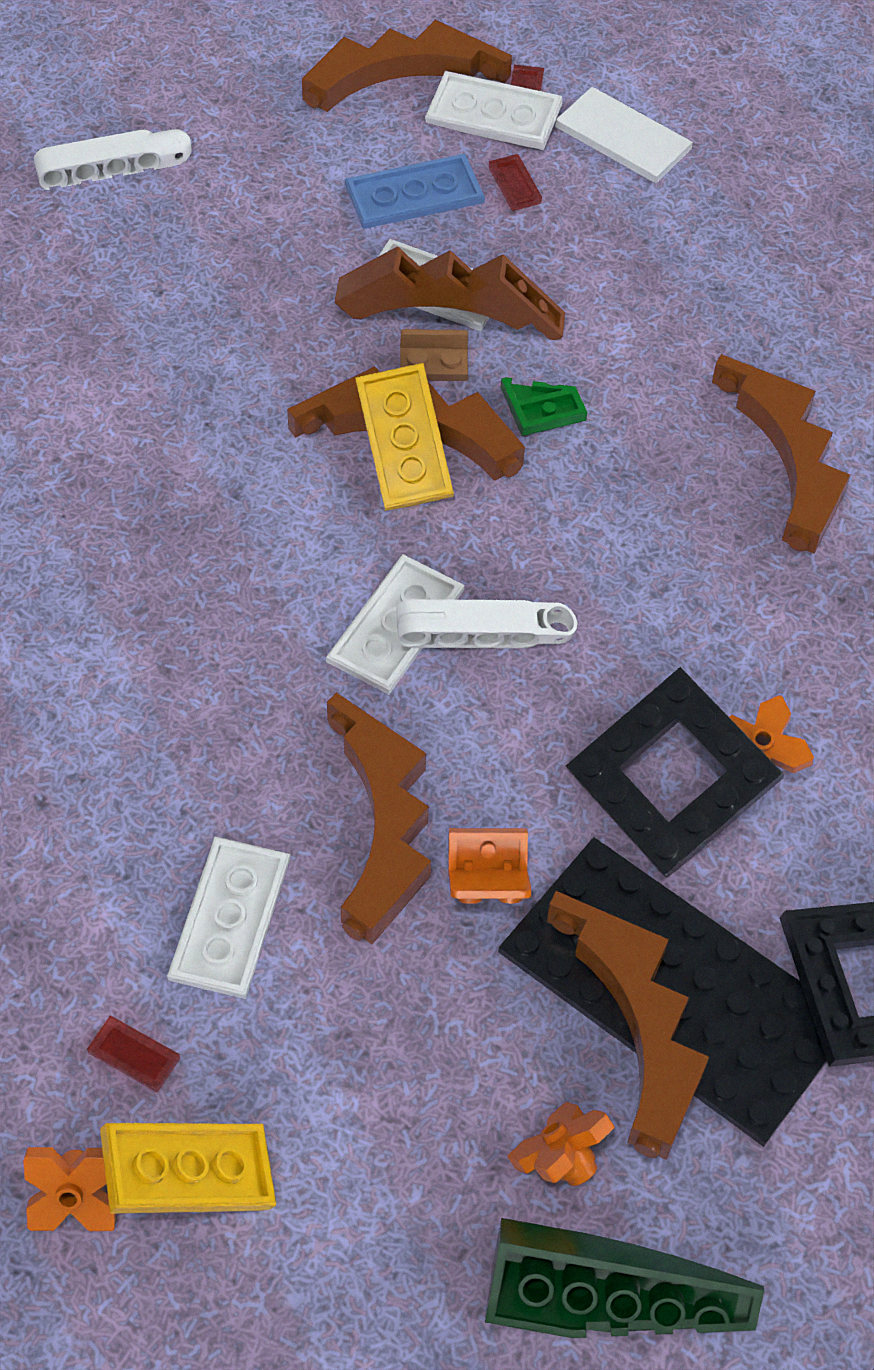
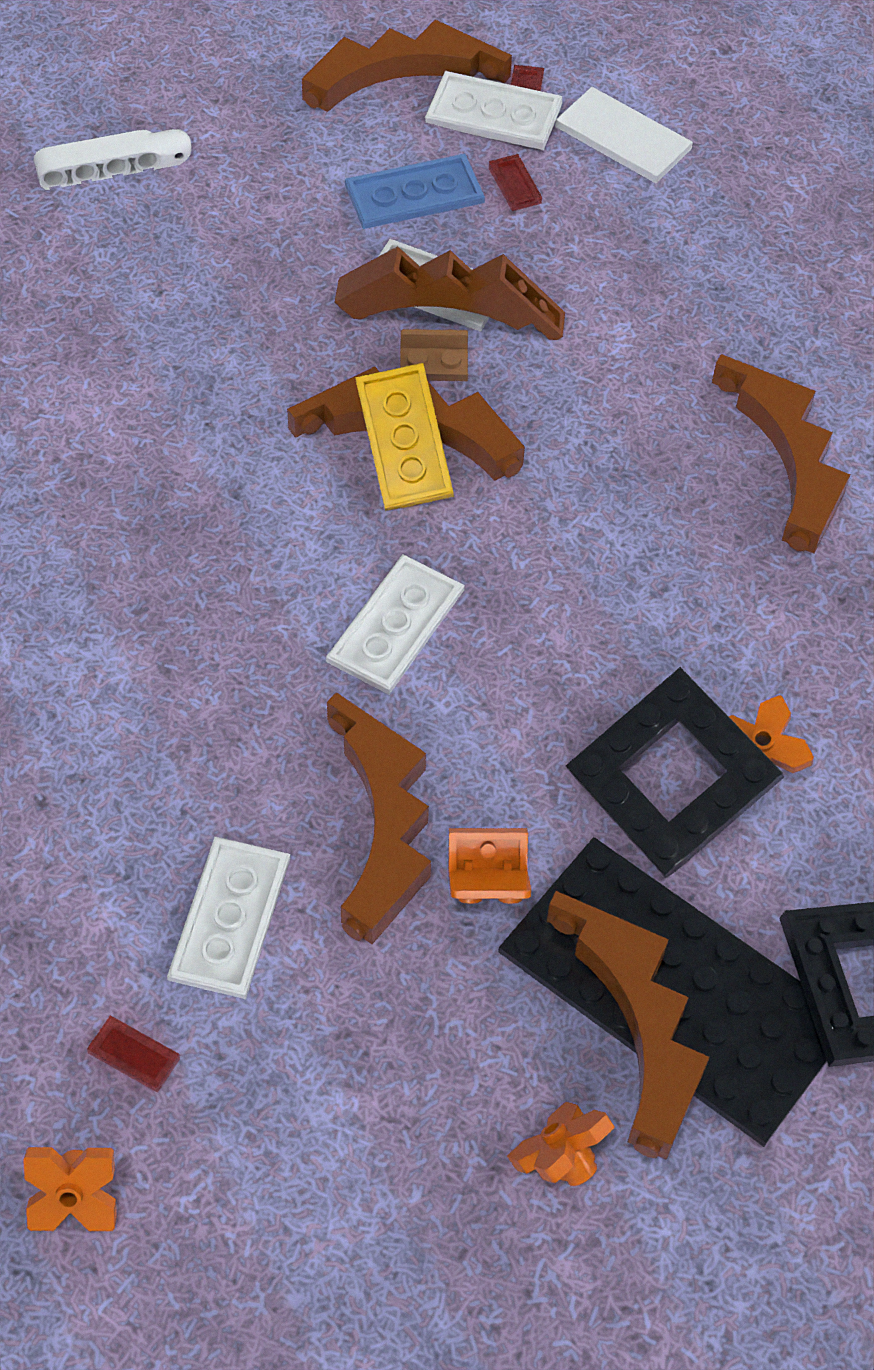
yellow tile [100,1123,276,1214] -> none
white piece [396,599,577,648] -> none
dark green wedge [485,1218,764,1338] -> none
green wing [500,377,587,436] -> none

